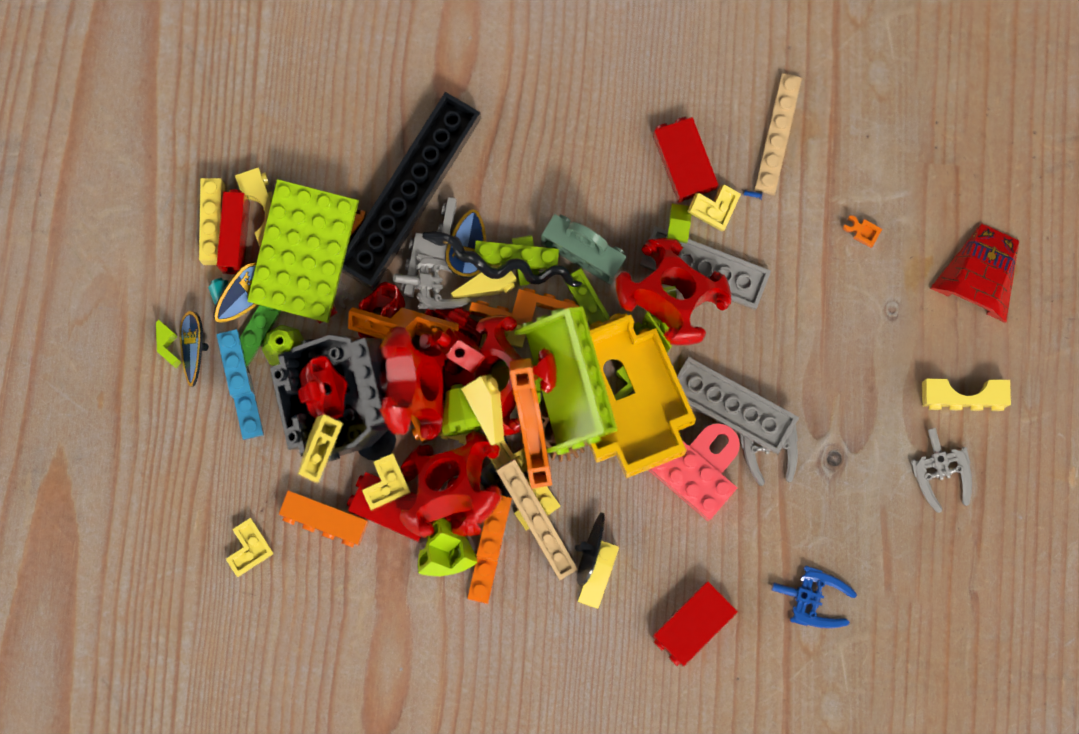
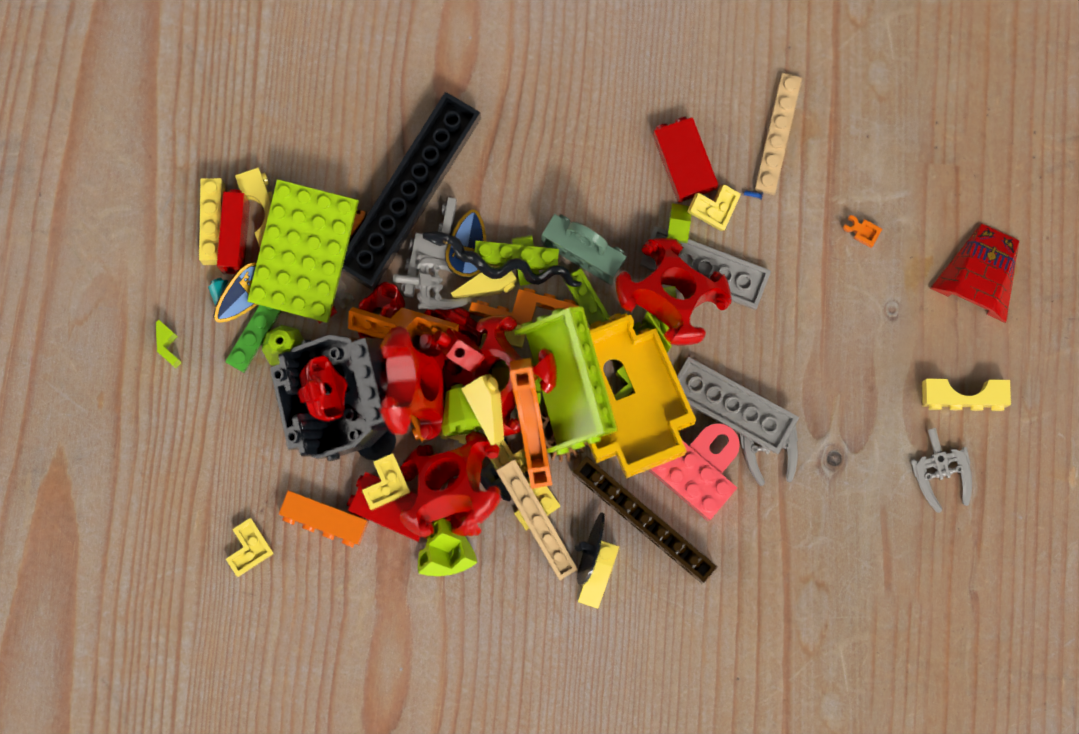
shield [180,311,209,387] -> none
dark azure bracket [216,329,264,440] -> none
light yellow slope [298,414,343,483] -> none
orange bracket [467,496,512,604] -> none
red brick [653,581,738,667] -> none
blue bar [771,566,857,628] -> none
none -> dark brown brick [572,456,718,584]

